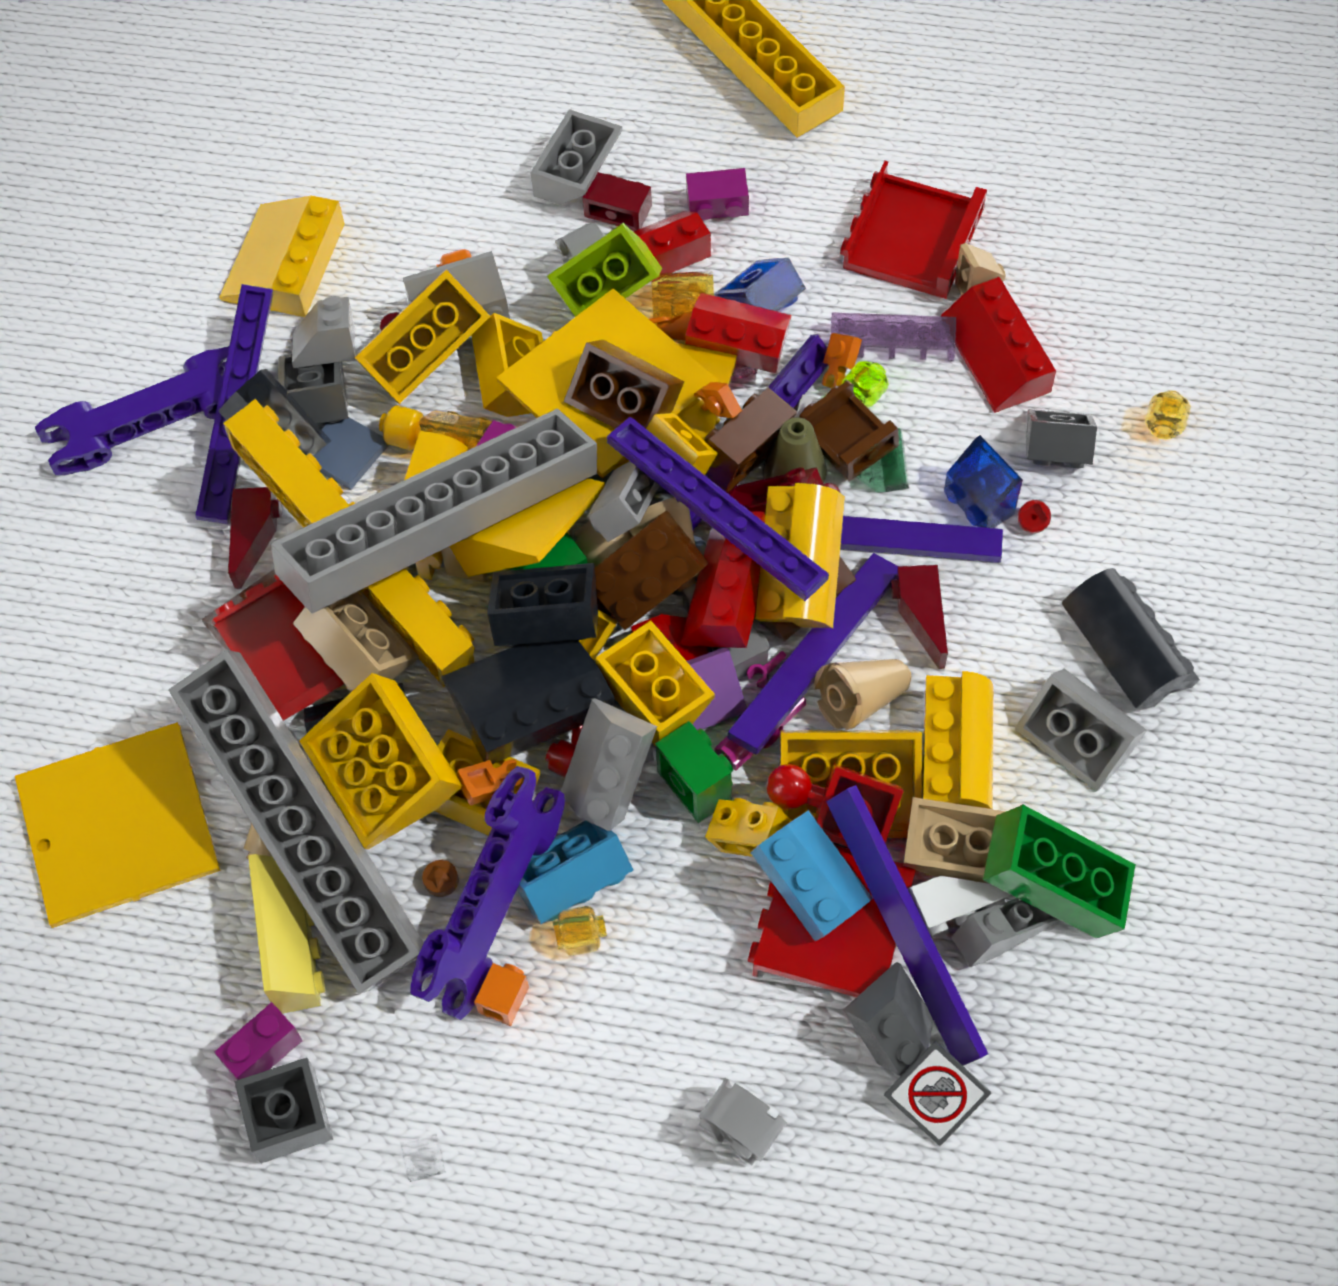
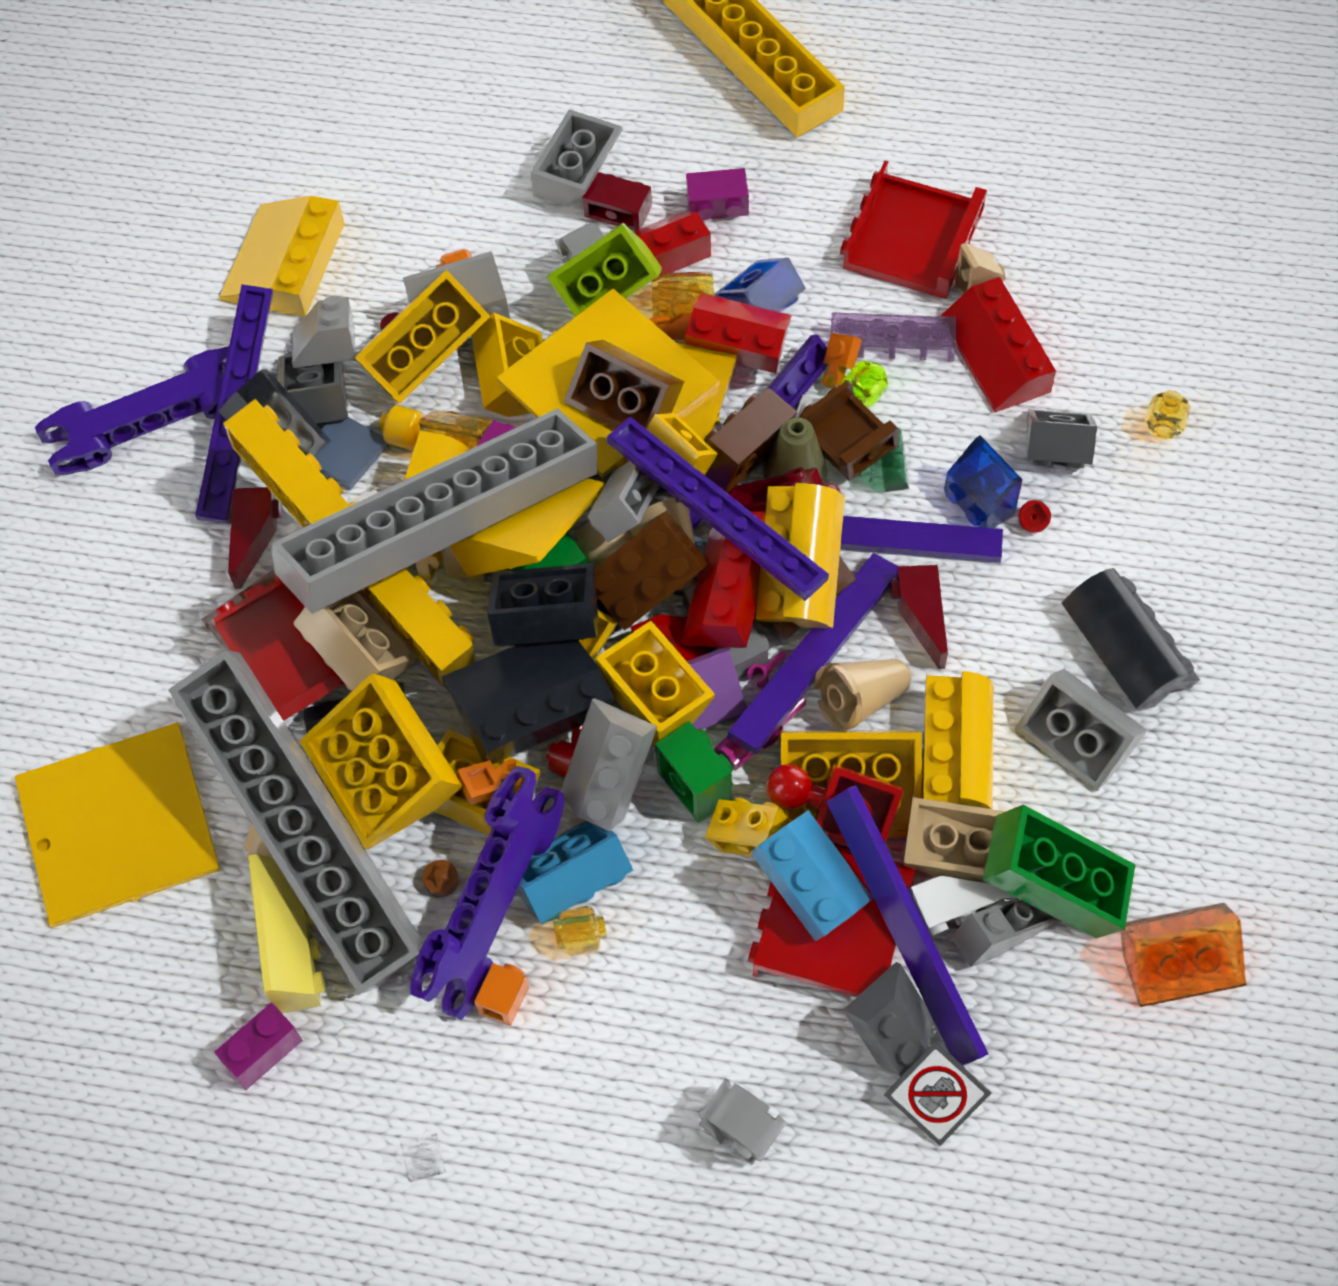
dark grey brick [234,1057,333,1164] -> none
orange plate [694,382,742,418] -> none
none -> clear orange slope [1120,902,1246,1007]

